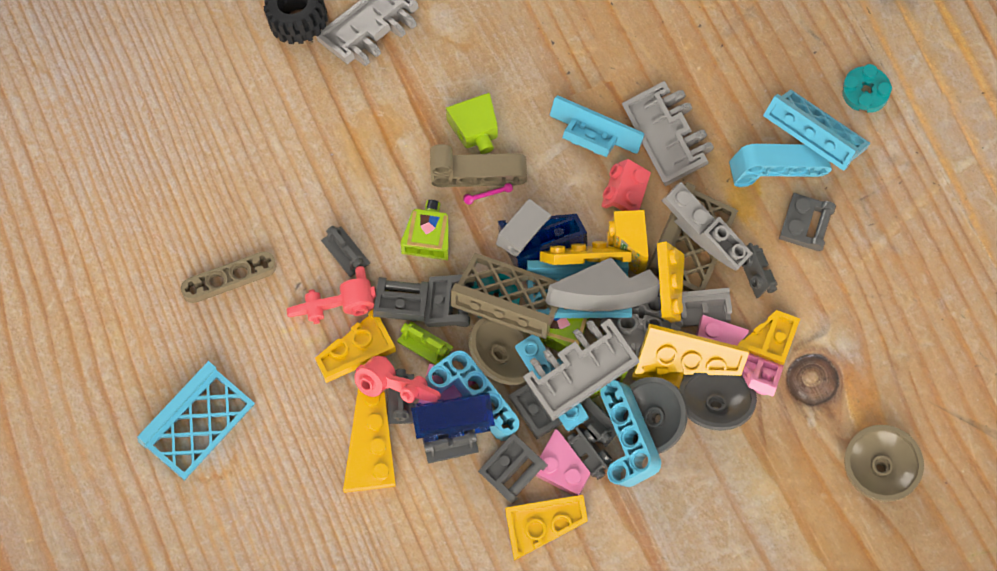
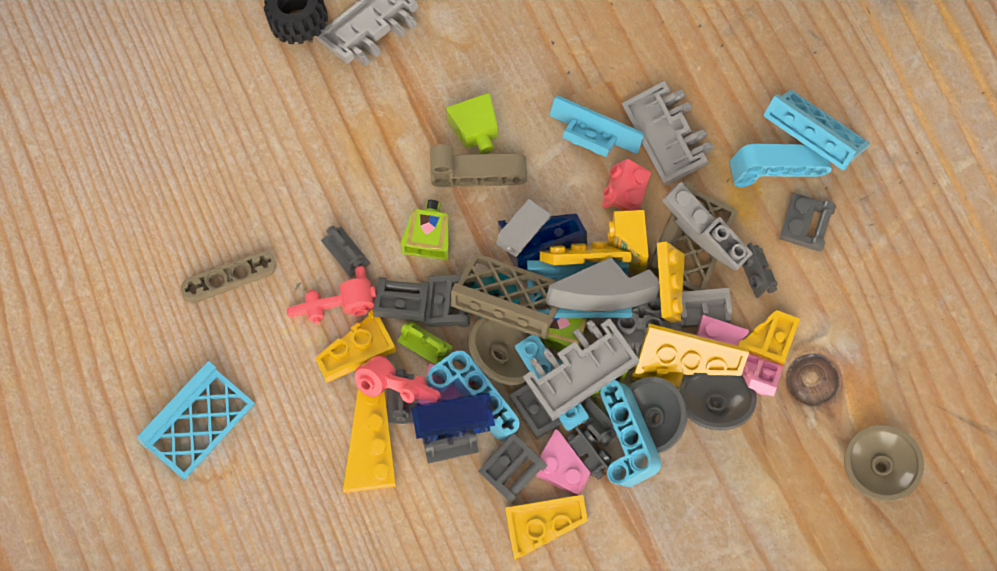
dark pink hinge [463,183,513,205] -> none
teal plate [842,64,892,113] -> none

